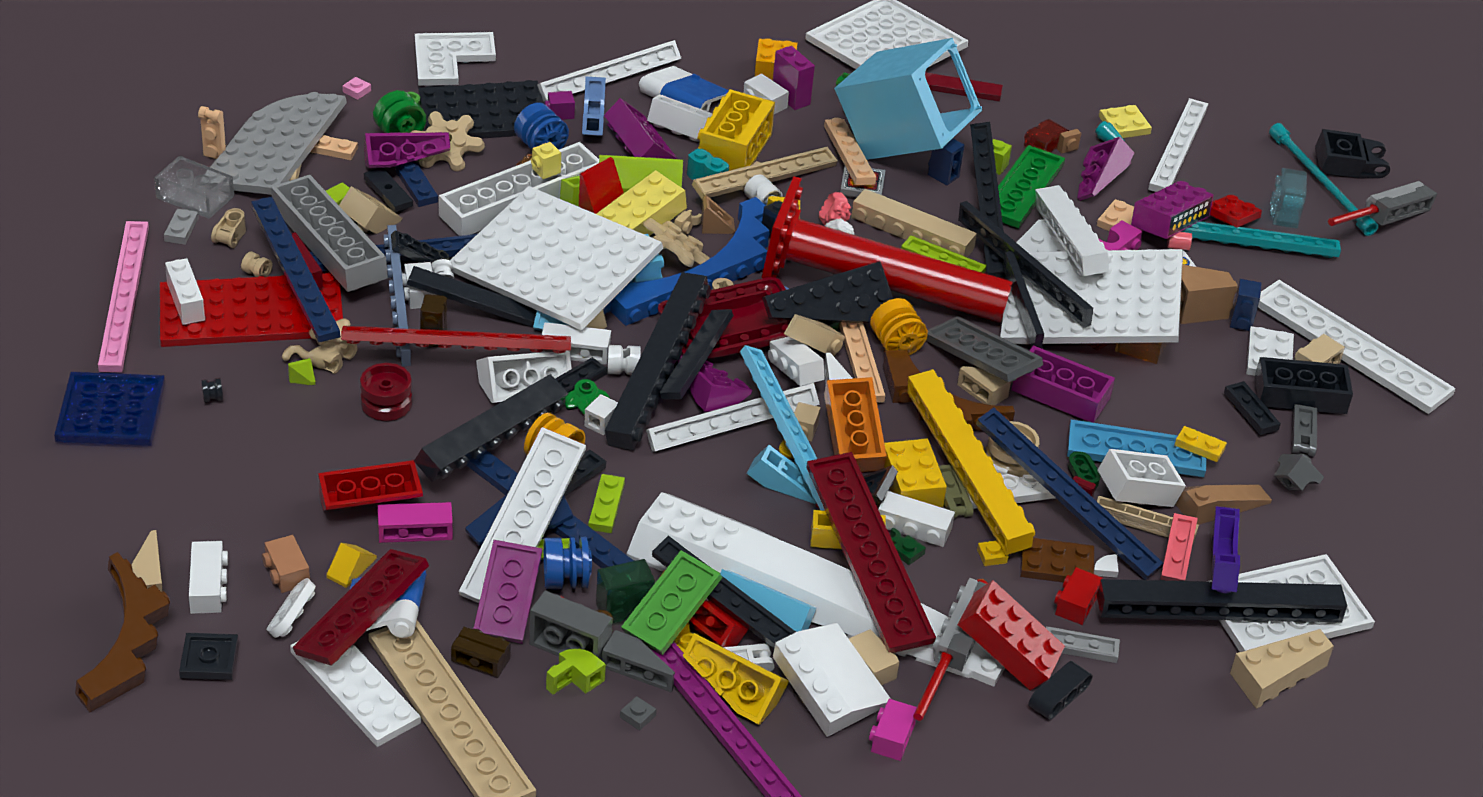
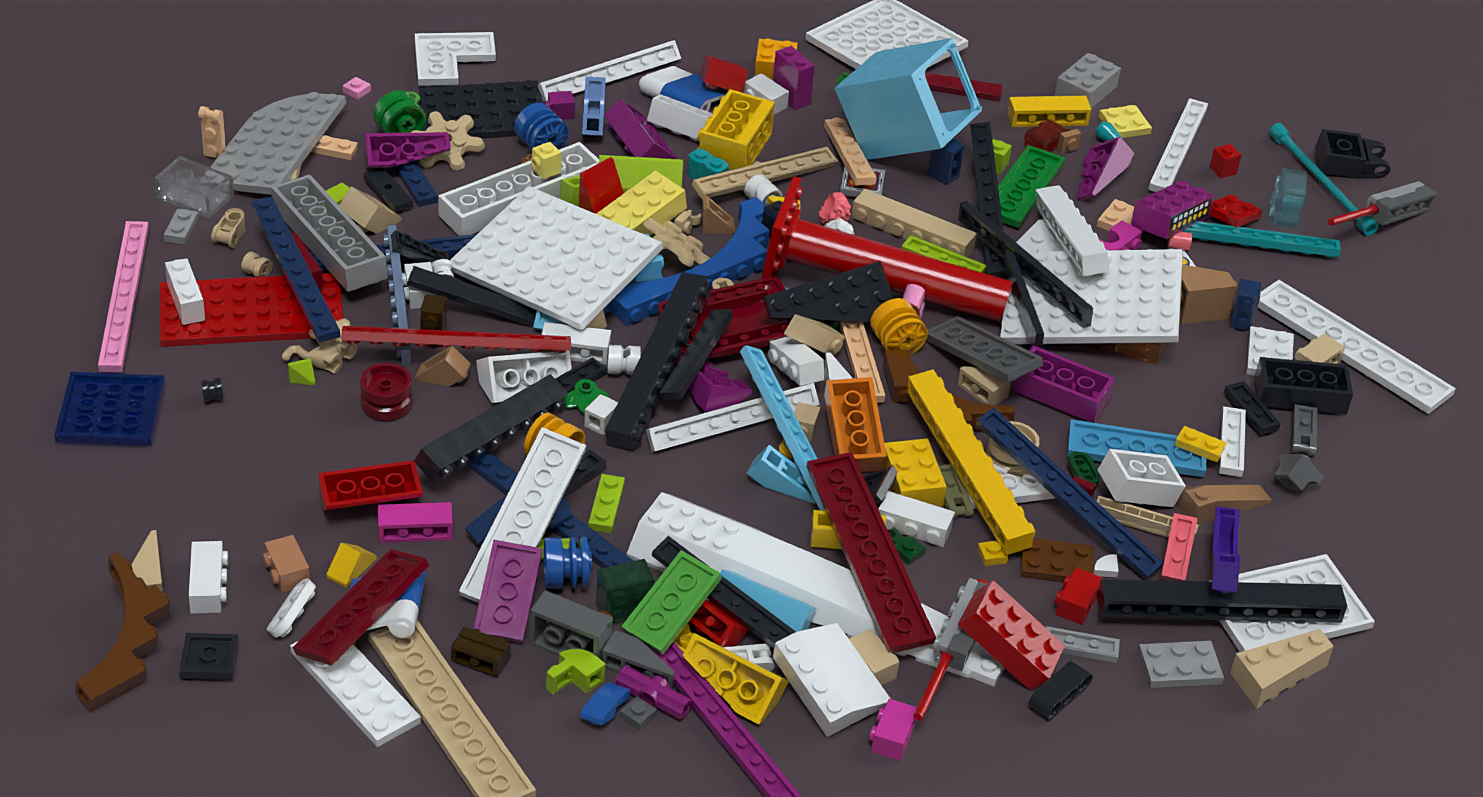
none -> medium nougat slope [415,345,471,387]
none -> blue slope [580,682,630,725]
none -> magenta piece [616,666,693,719]
none -> red slope [702,55,749,93]
none -> bright pink piece [903,284,925,319]
none -> yellow brick [1007,96,1092,127]
none -> light grey brick [1054,53,1121,108]
none -> light grey plate [1138,641,1224,688]
none -> red brick [1209,144,1242,178]
none -> white plate [1219,406,1246,477]

